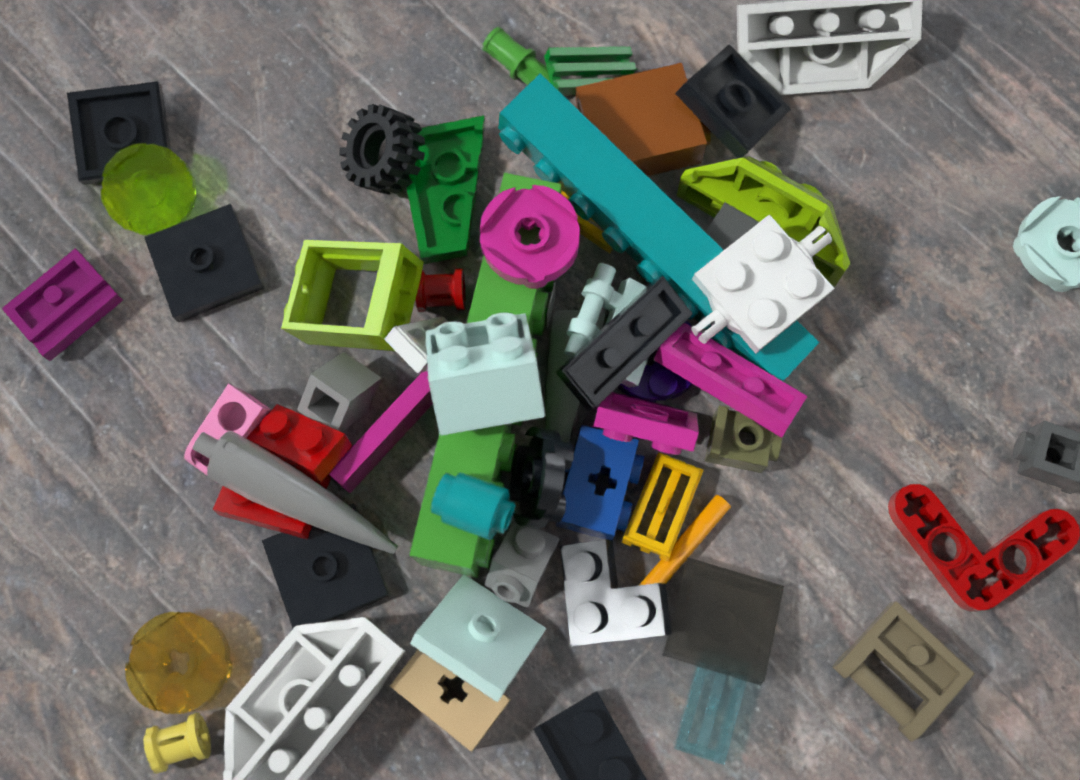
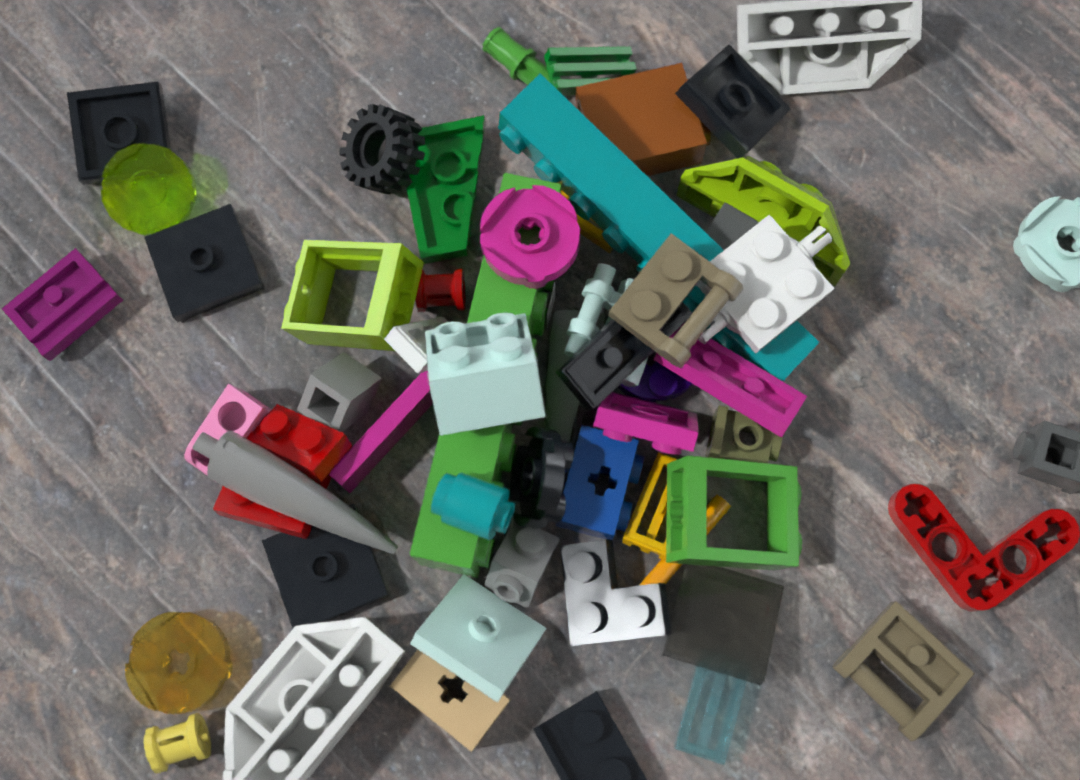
none -> dark tan plate [608,233,744,368]
none -> bright green window [666,455,802,571]

